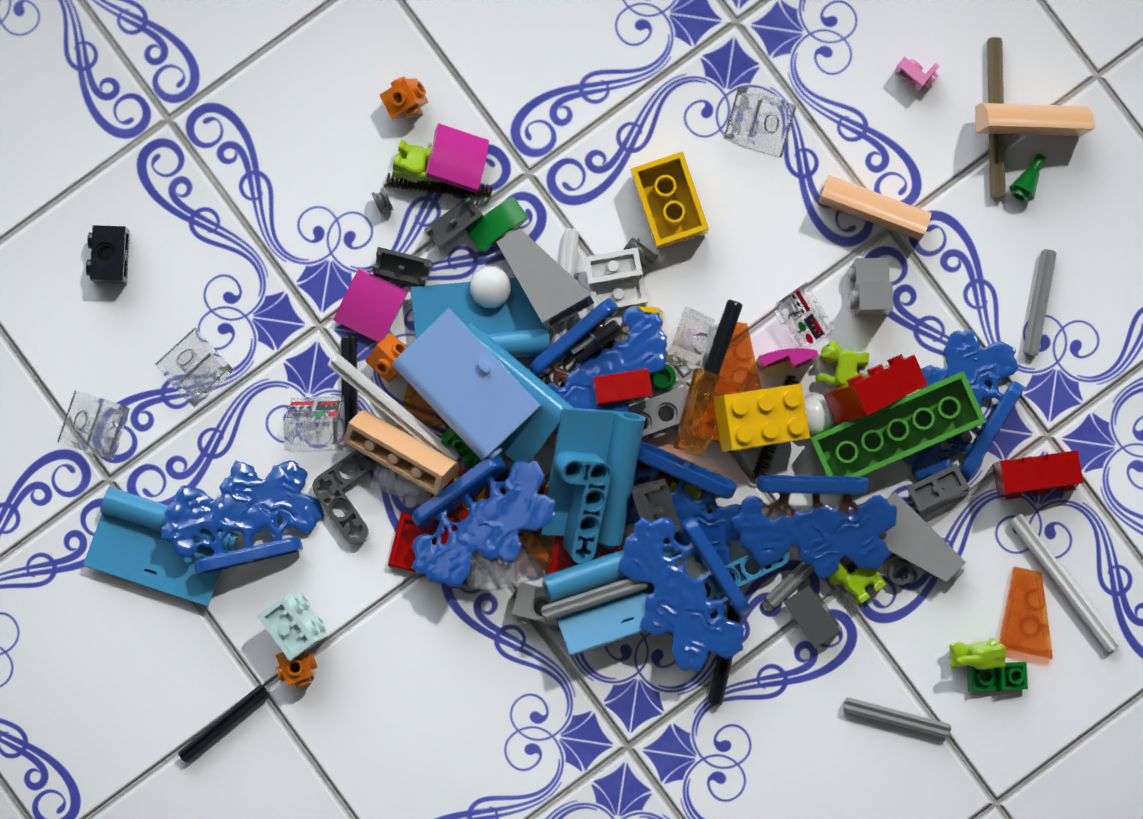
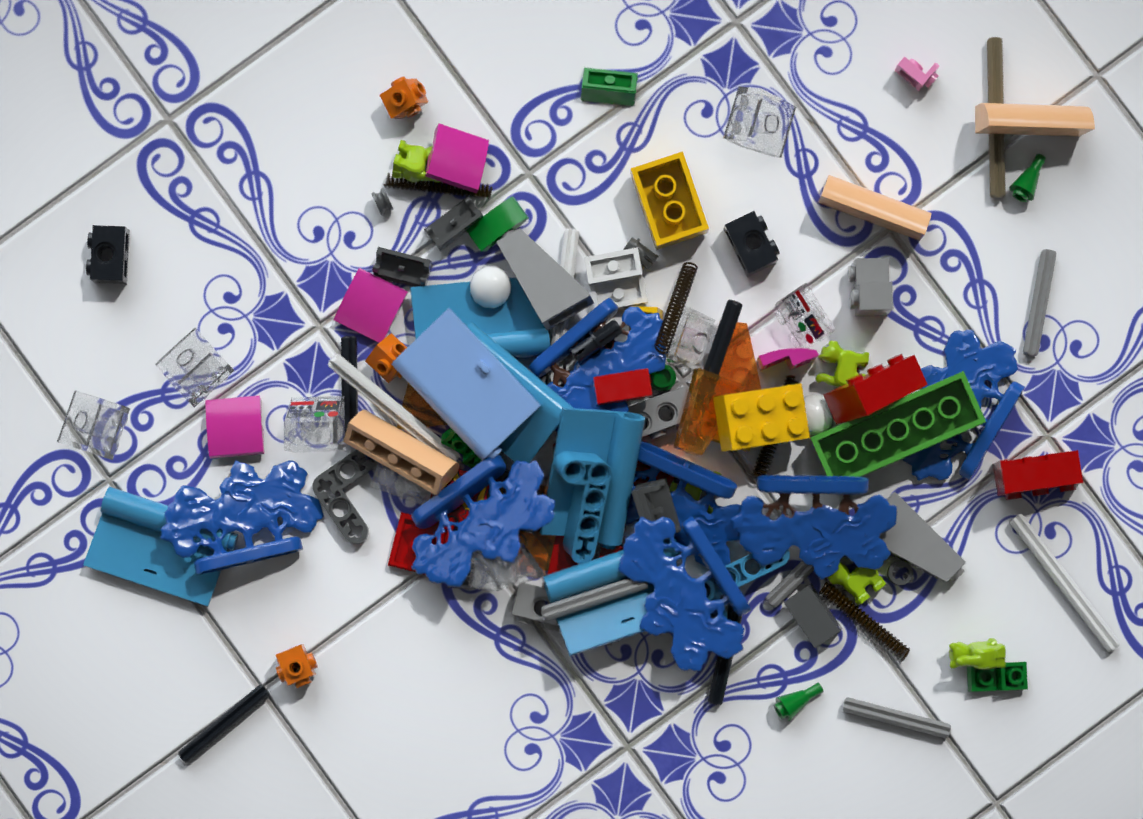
light aqua bracket [257,591,328,661] -> none
dark grey hinge [907,463,969,517] -> none
clear orange wing [998,567,1053,659] -> none
none -> dark pink slope [205,395,264,459]
none -> green slope [581,68,638,106]
none -> dark brown piece [654,262,698,354]
none -> black brick [723,211,780,277]
none -> green cone [774,683,824,721]
none -> dark brown piece [819,582,910,662]

